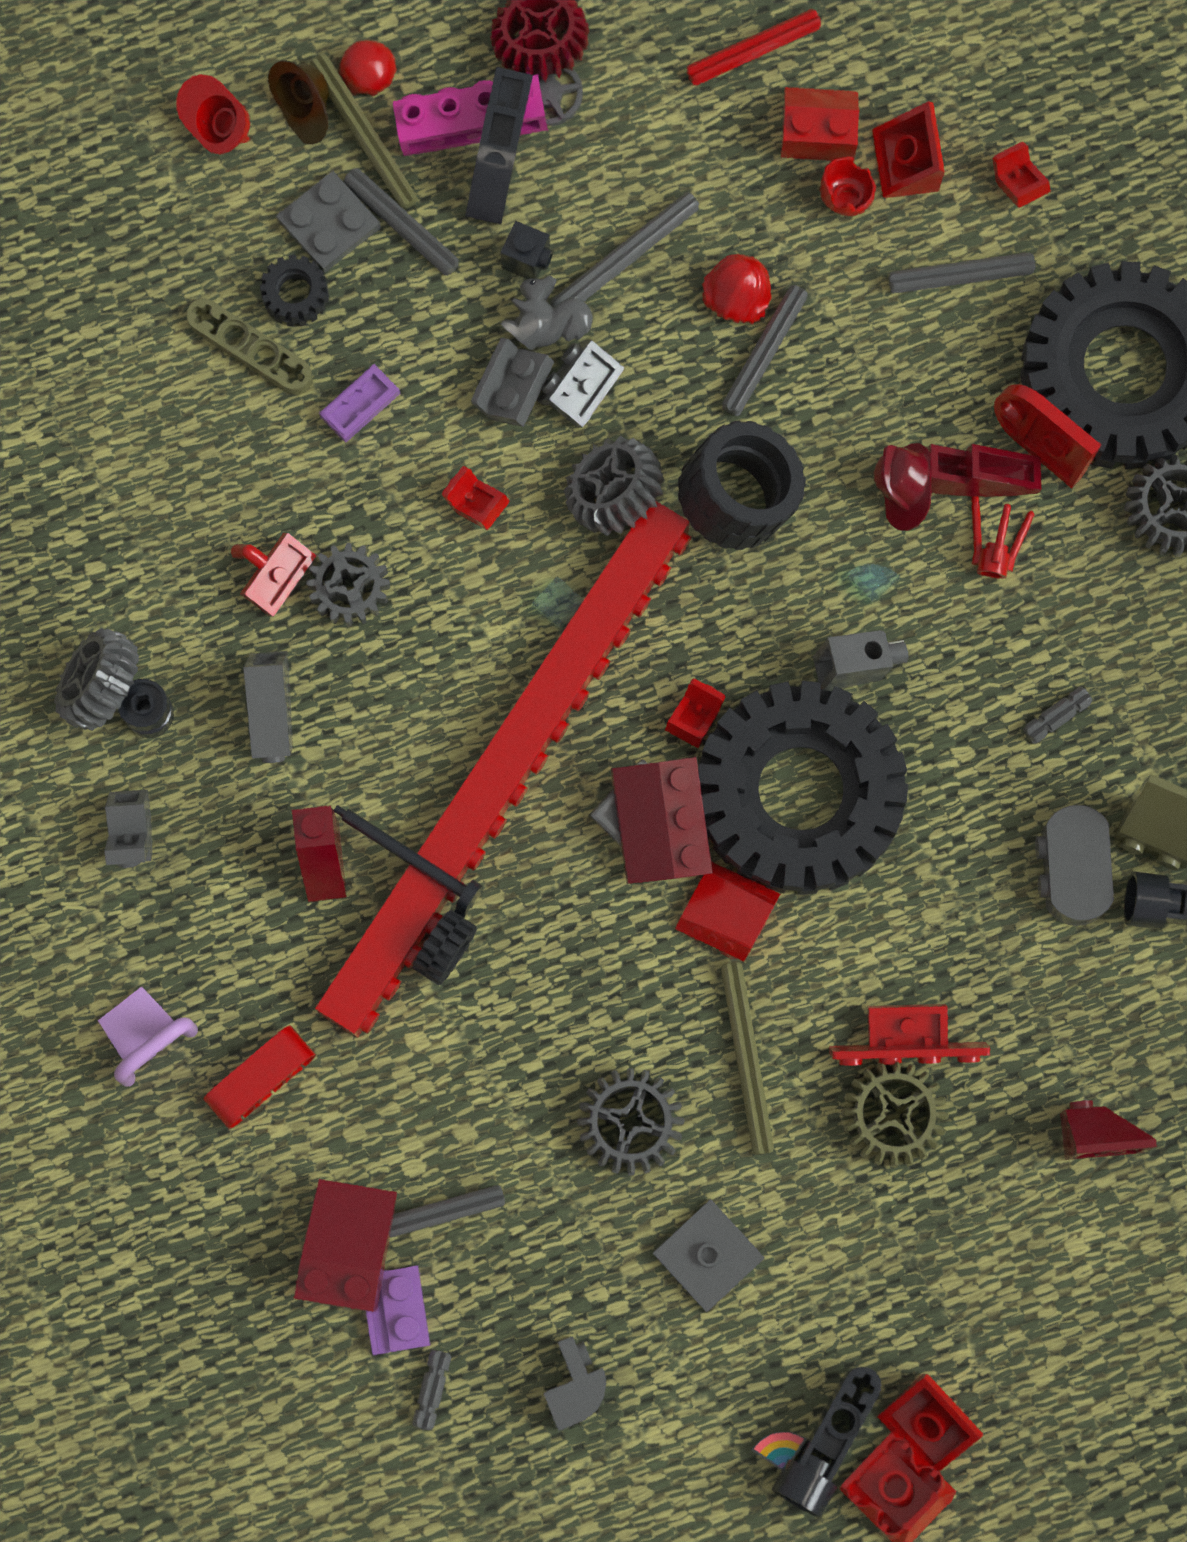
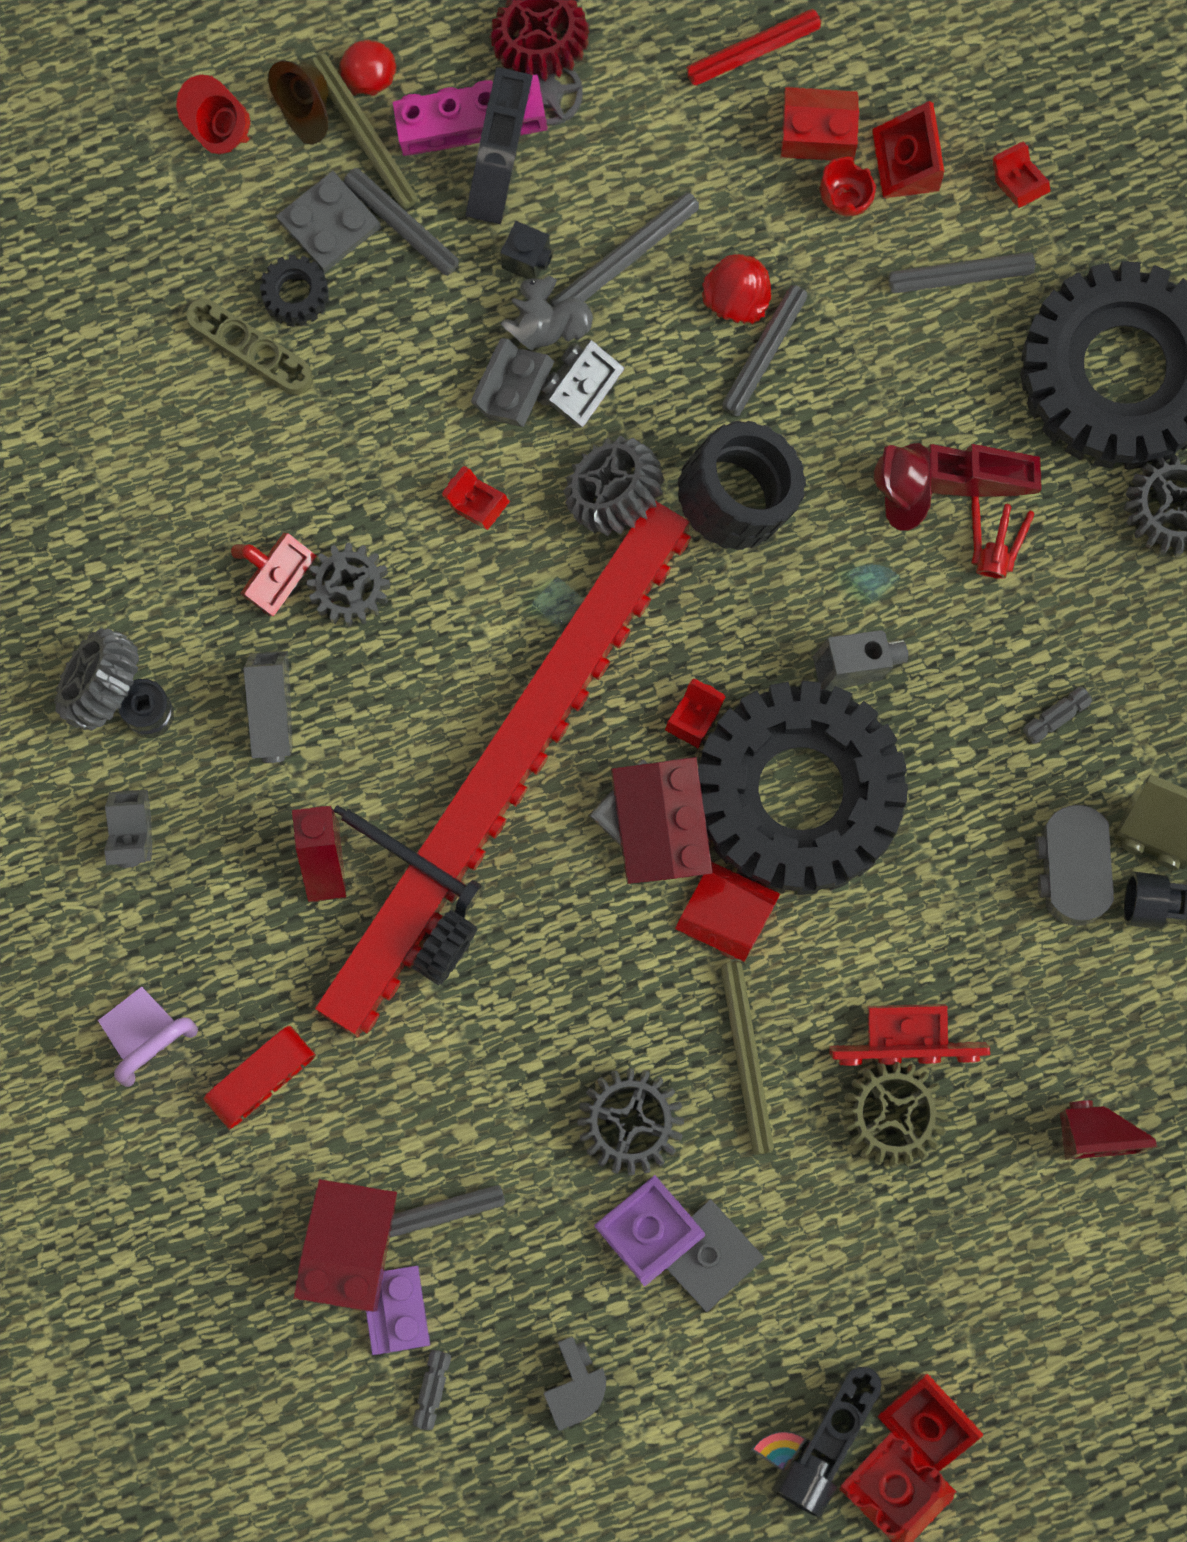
medium lavender plate [319,364,400,443] -> none
red tile [994,384,1102,488] -> none
none -> medium lavender plate [594,1175,706,1287]

